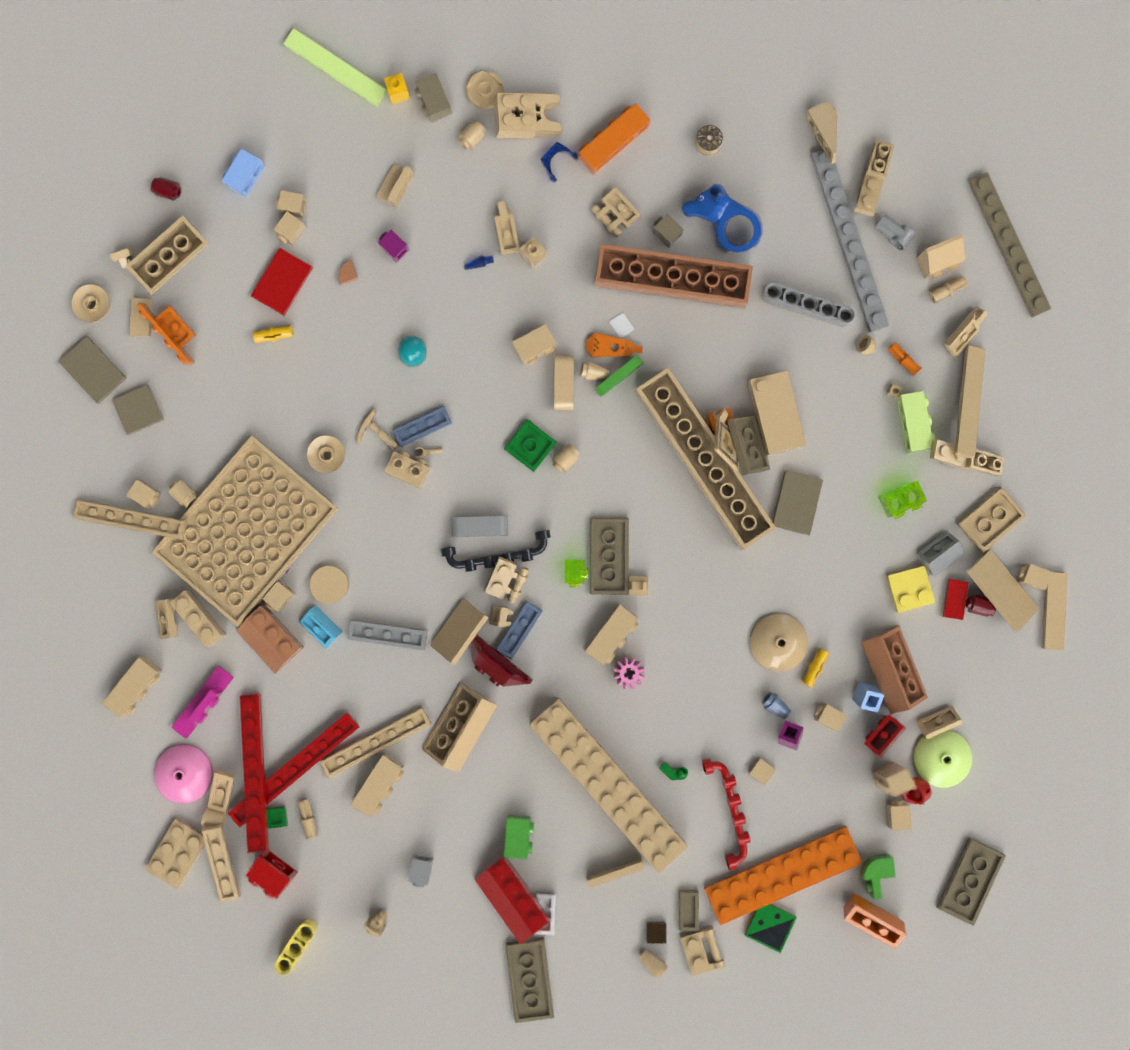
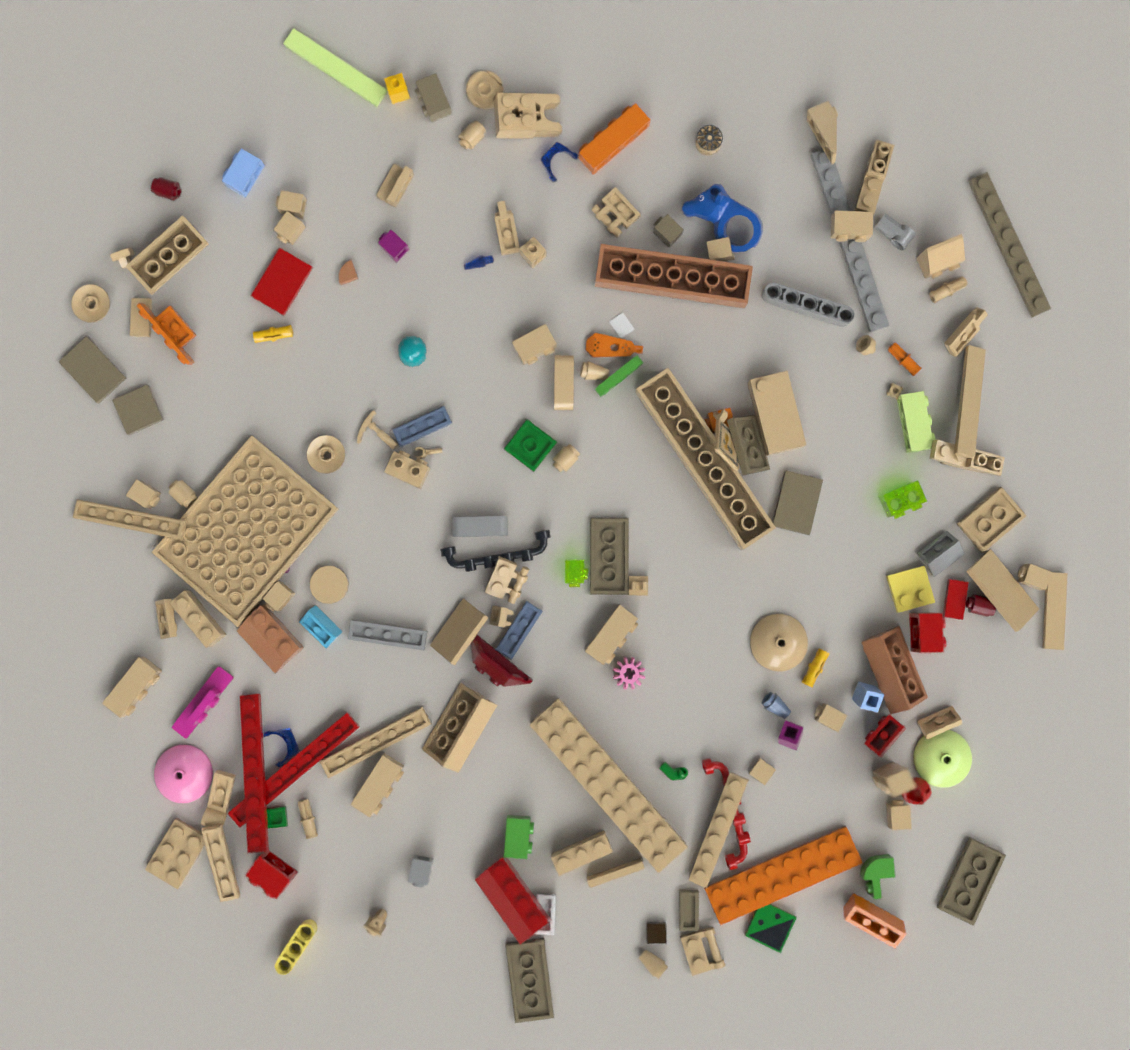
none -> clear blue helmet [263,728,300,767]
none -> tan brick [551,830,613,876]
none -> tan plate [689,772,749,888]
none -> tan panel [707,237,735,262]
none -> tan brick [831,211,873,242]
none -> red brick [909,613,947,653]

